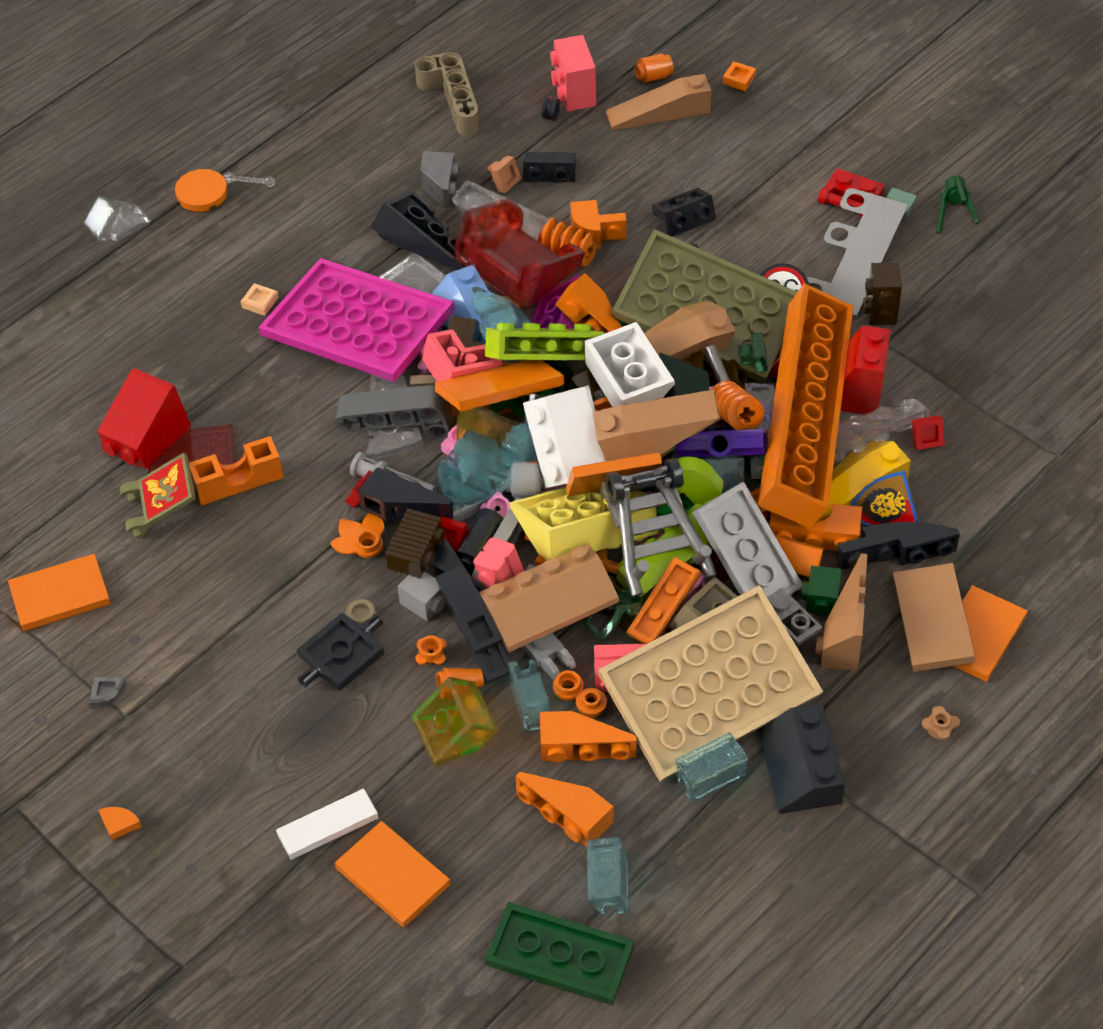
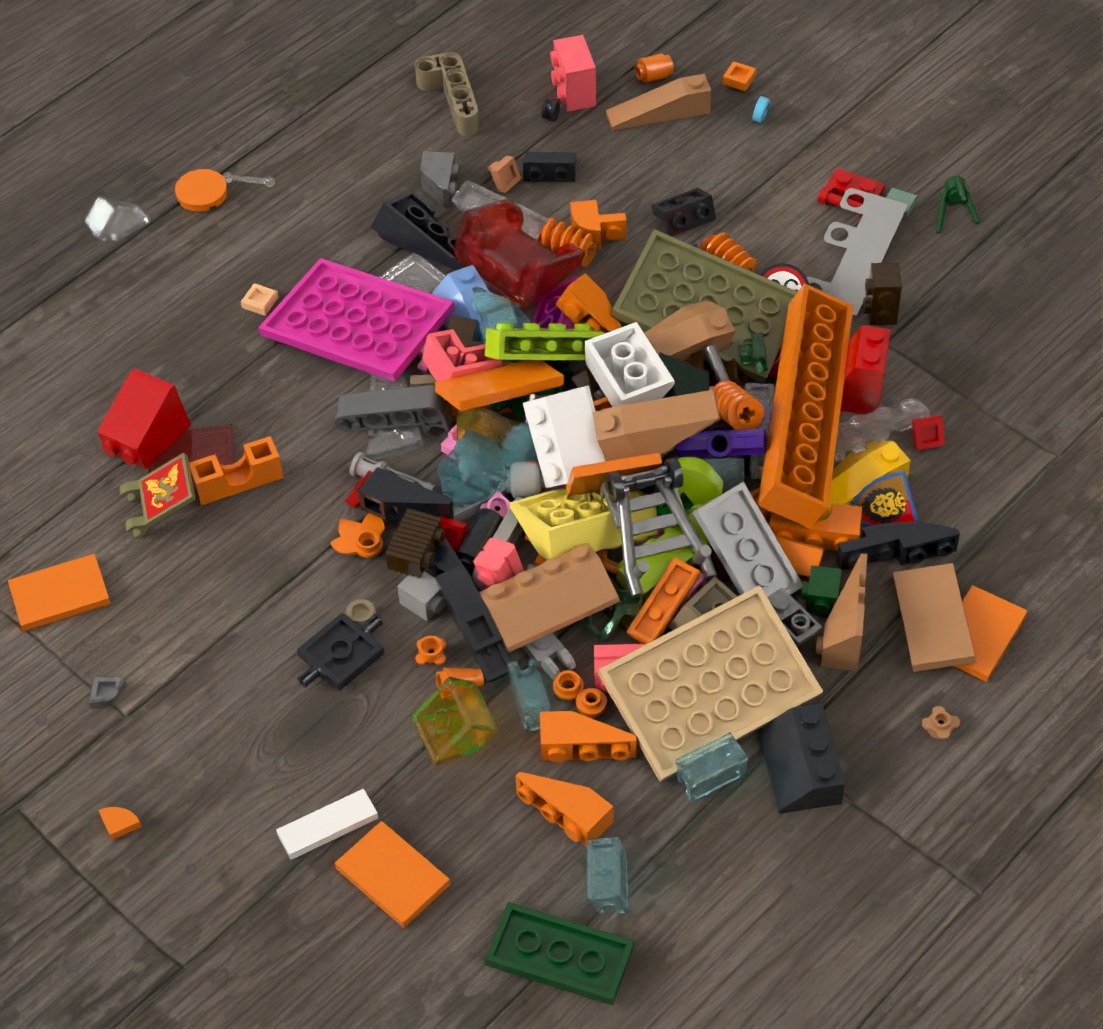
none -> orange piece [700,232,757,272]
none -> medium azure tile [752,96,770,123]

